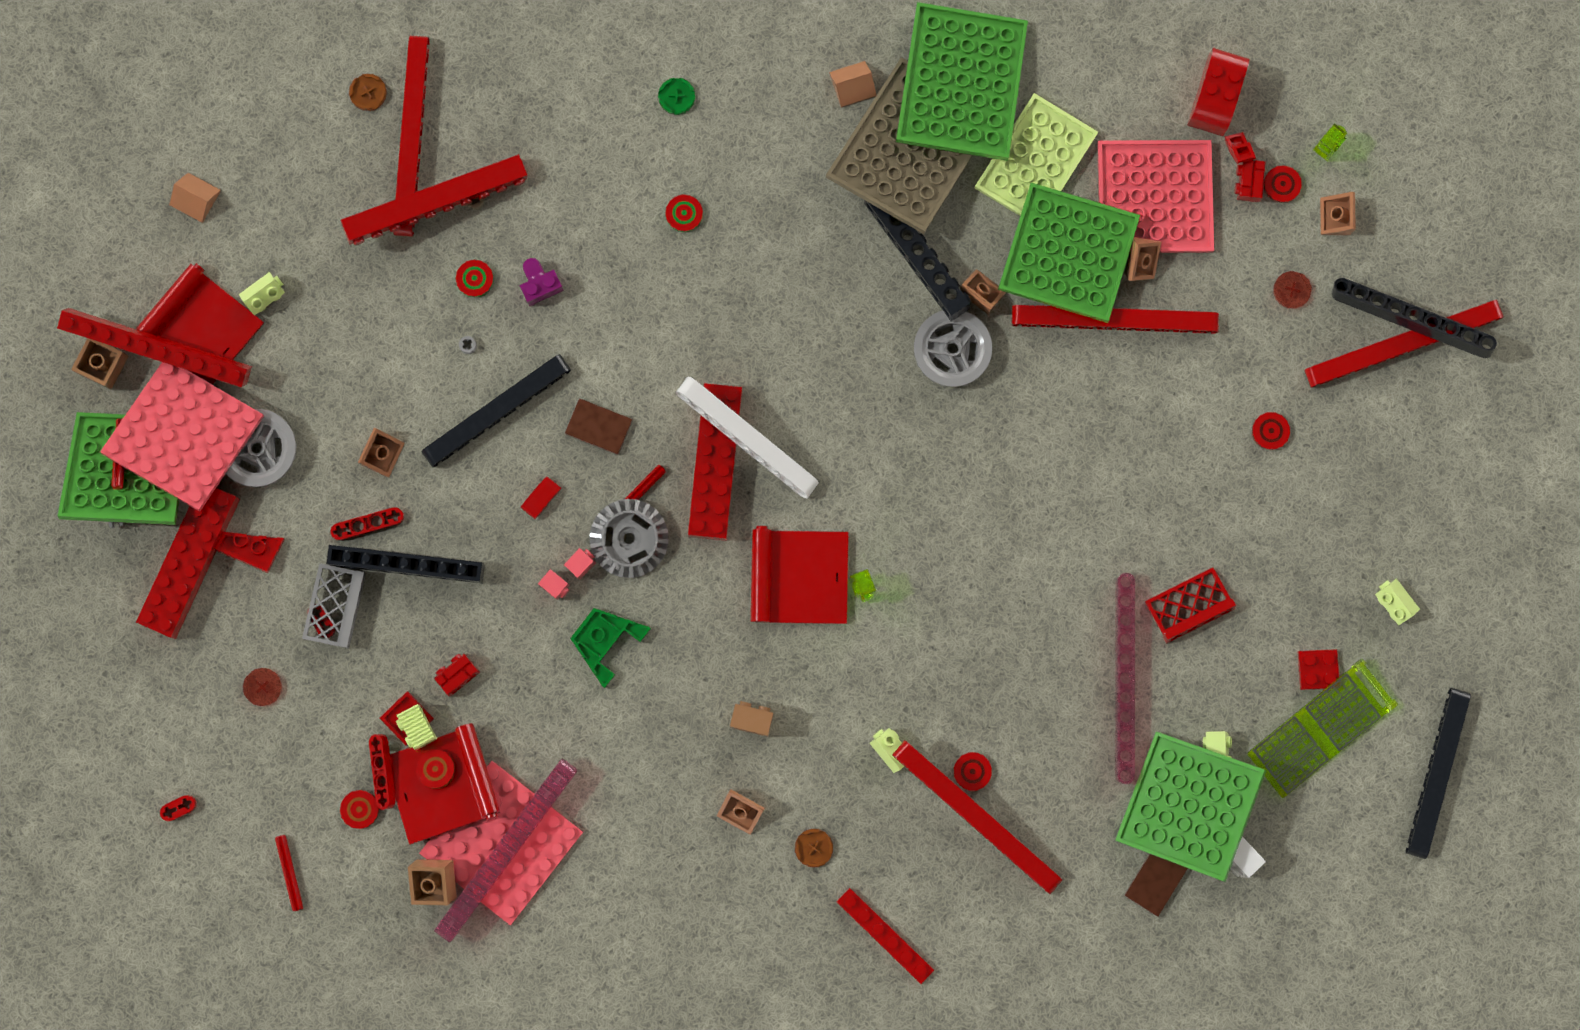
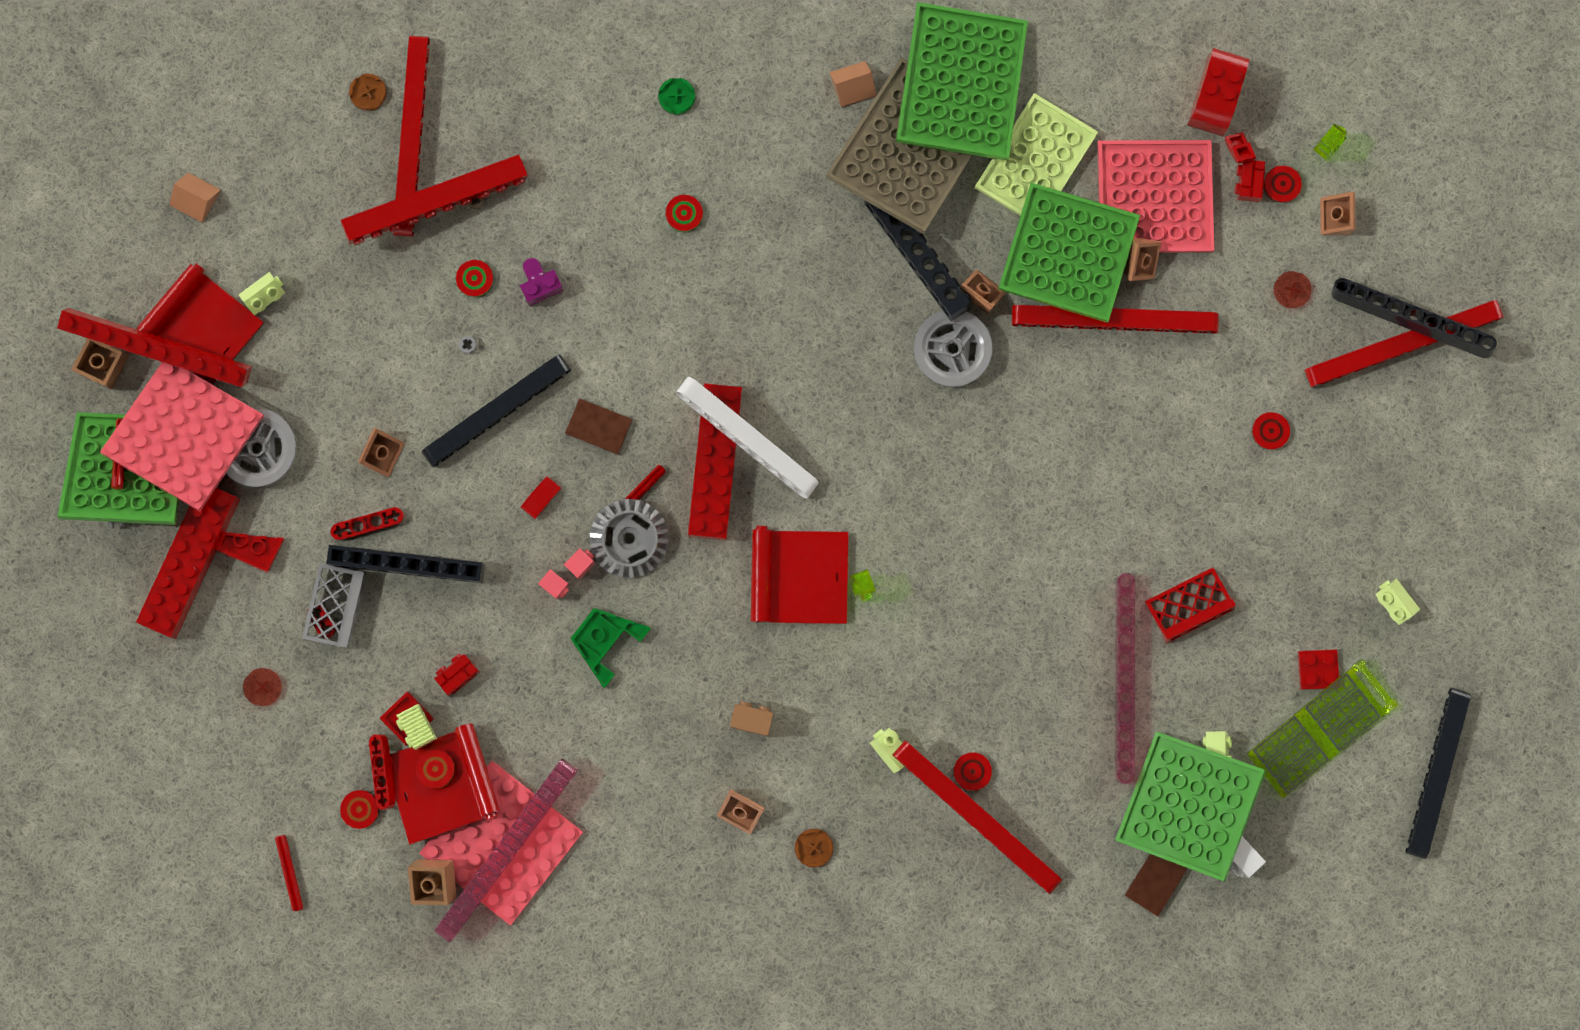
red beam [160,795,197,821] -> none
red plate [836,888,934,984] -> none

